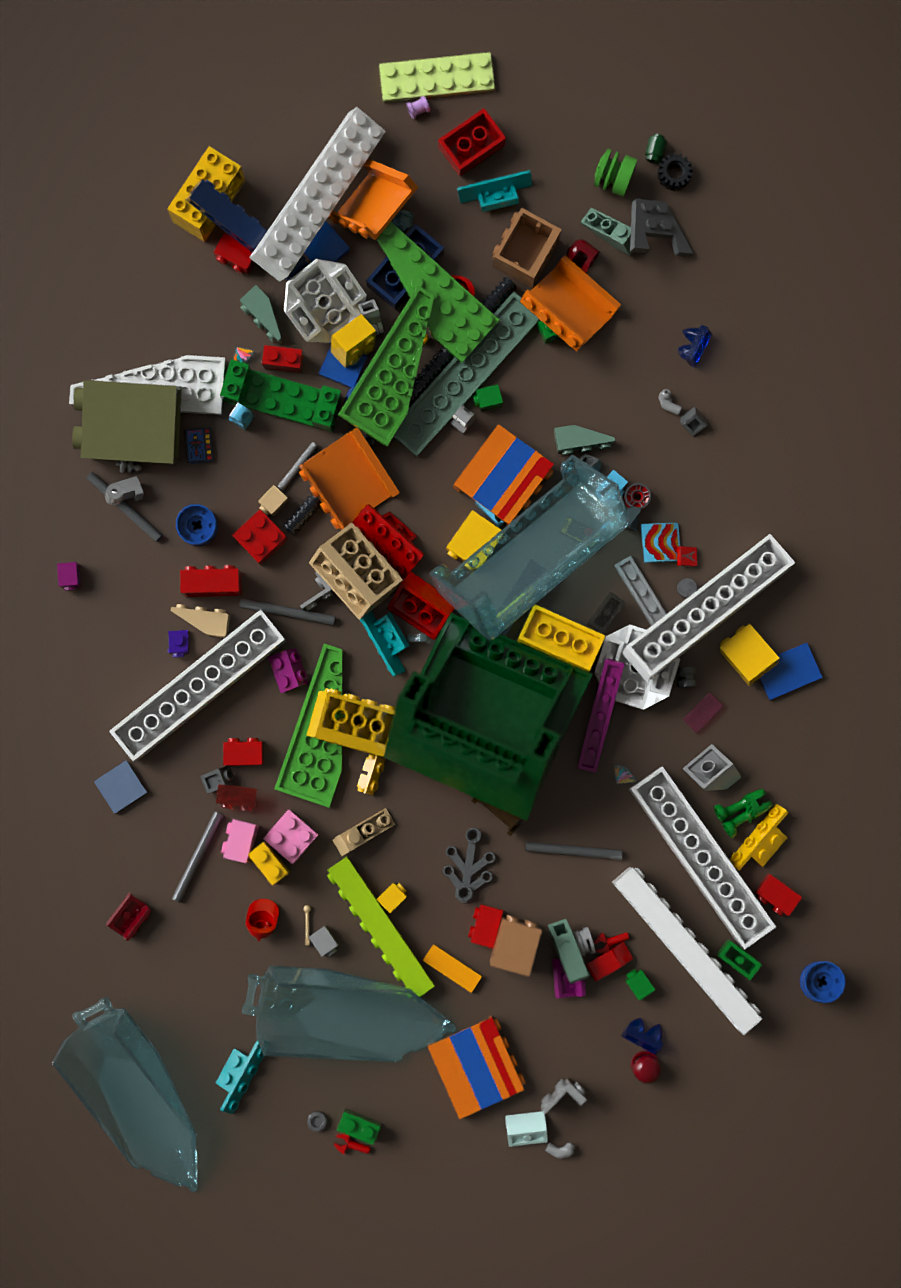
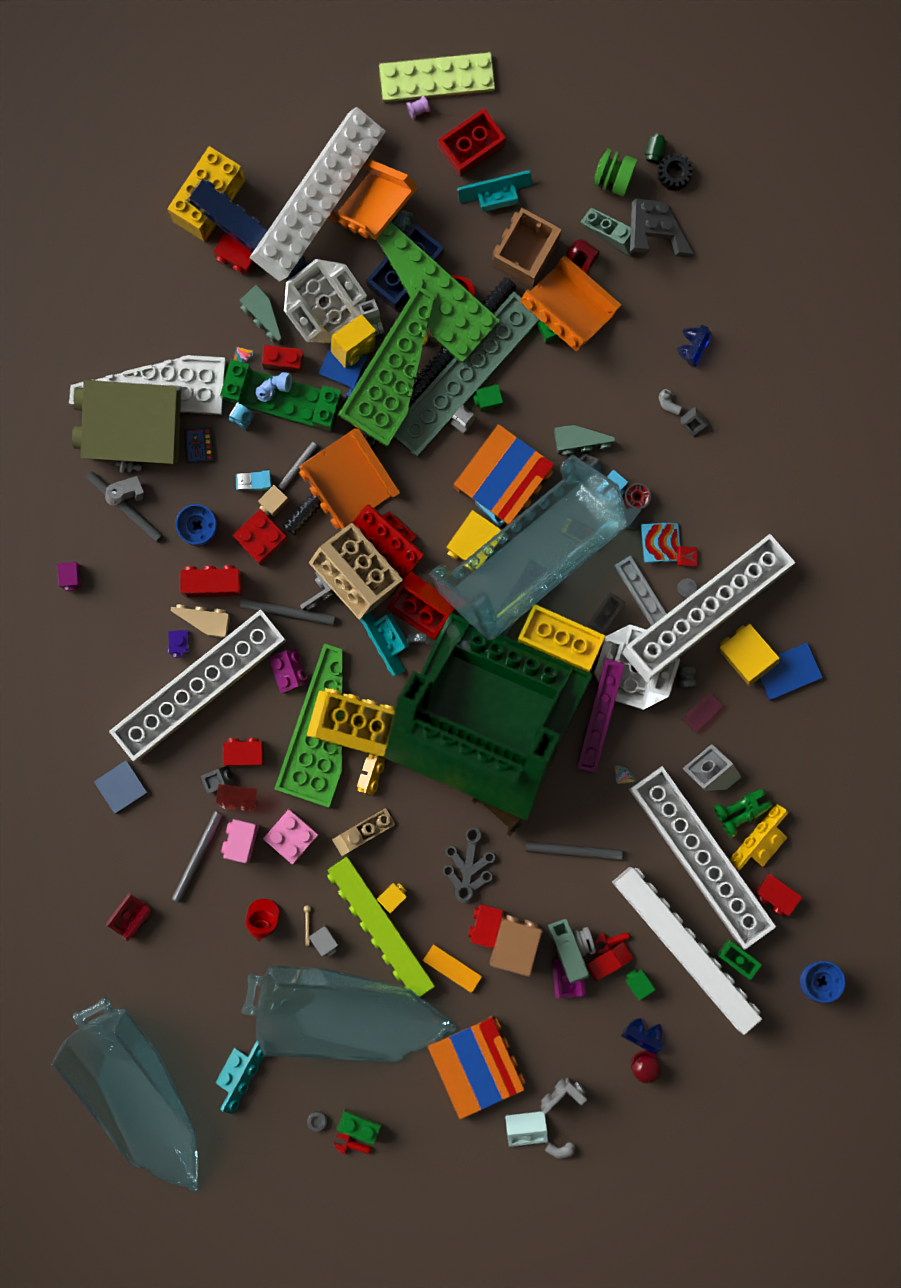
yellow brick [248,842,291,885] -> none
blue tile [304,221,350,262] -> none
none -> medium azure leg [236,470,272,491]
none -> light blue arm [256,372,292,402]

